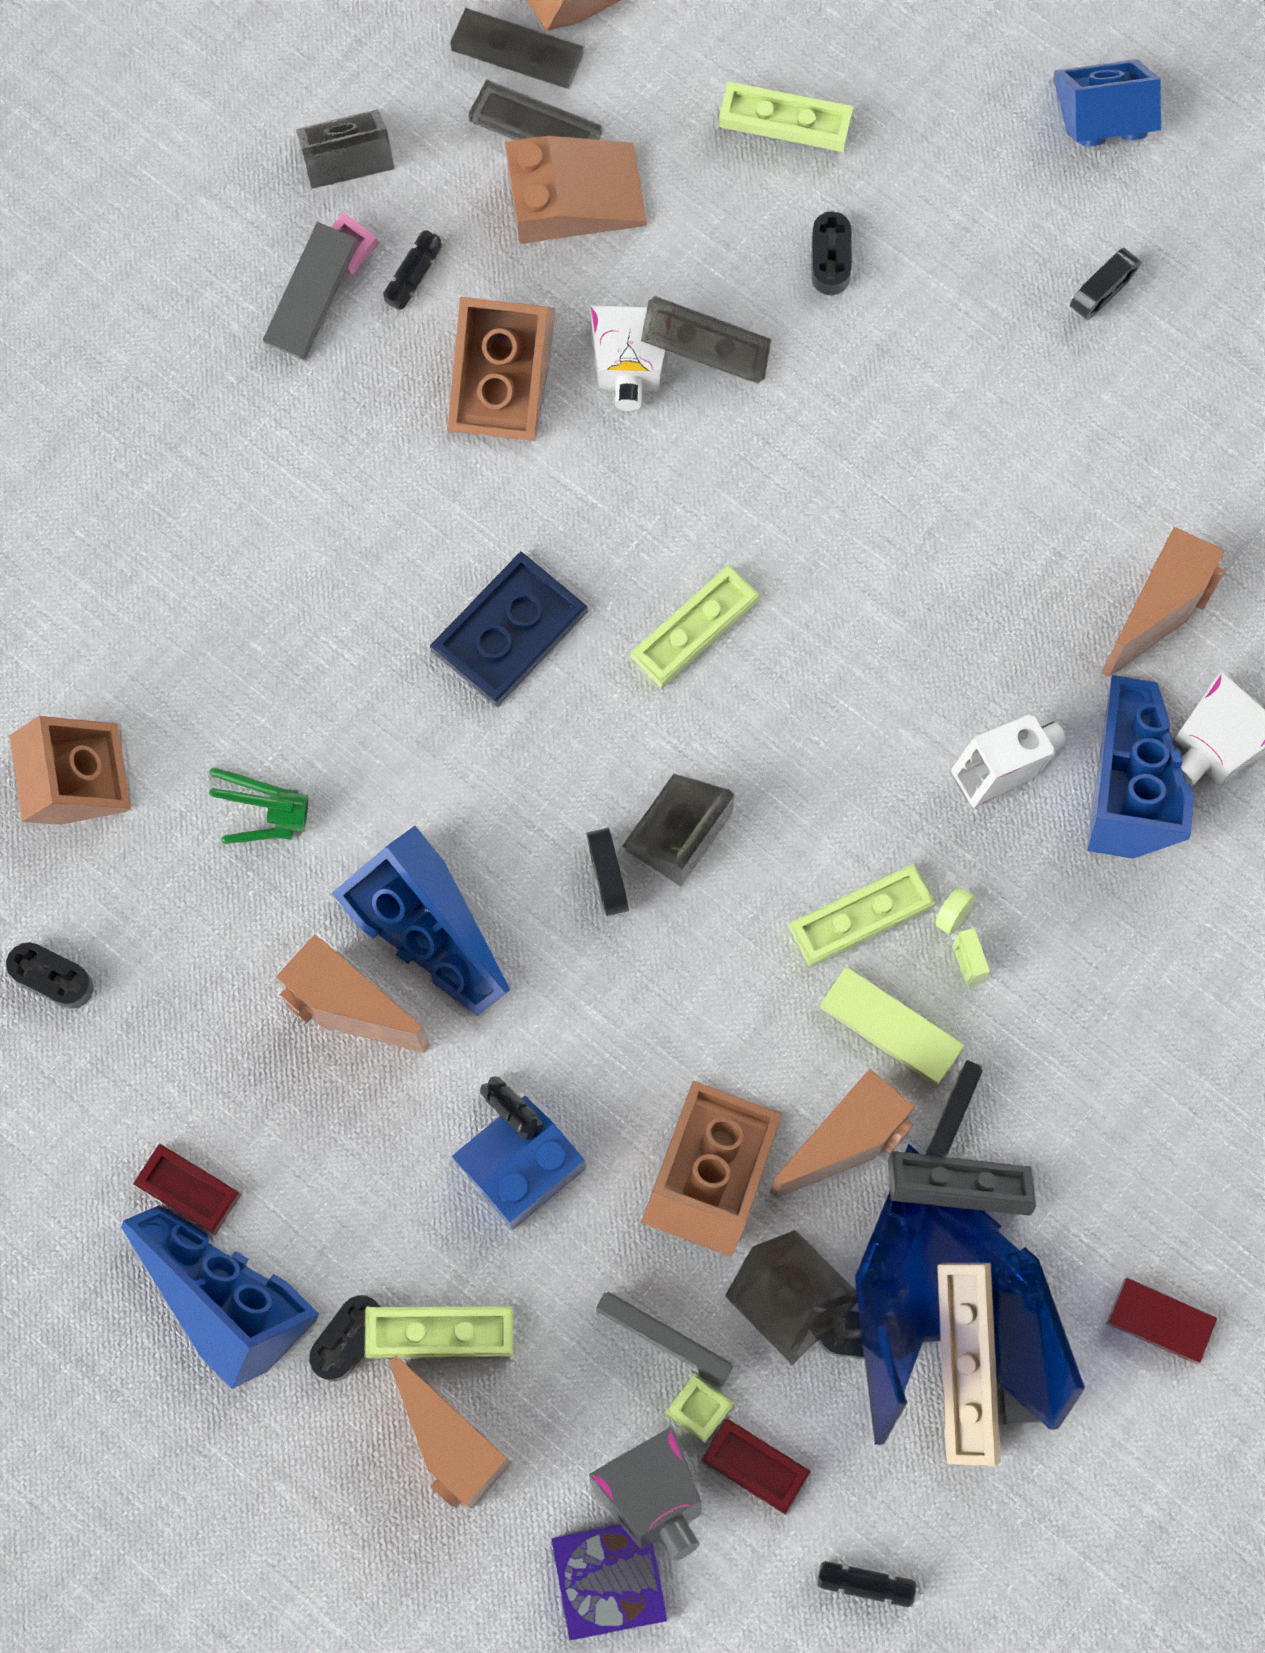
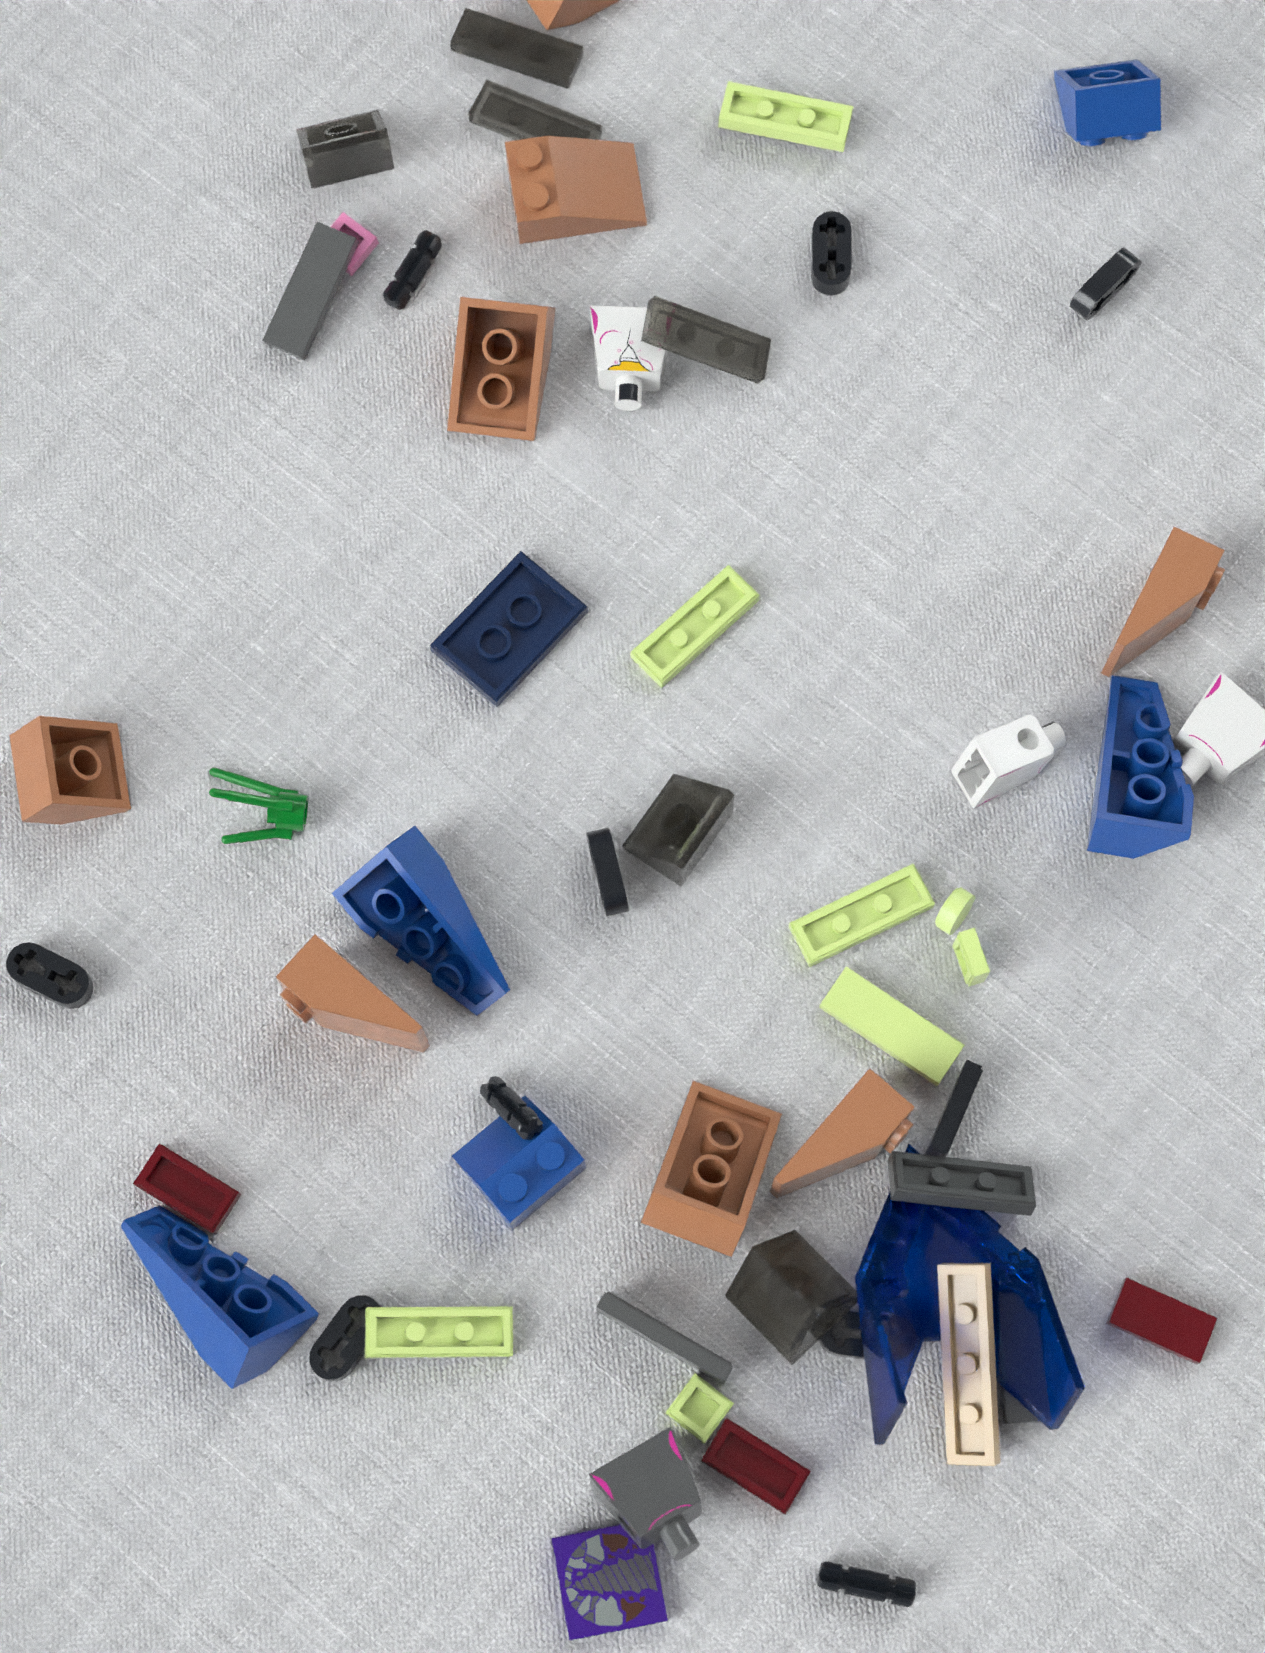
nougat slope [389,1355,512,1508] -> none

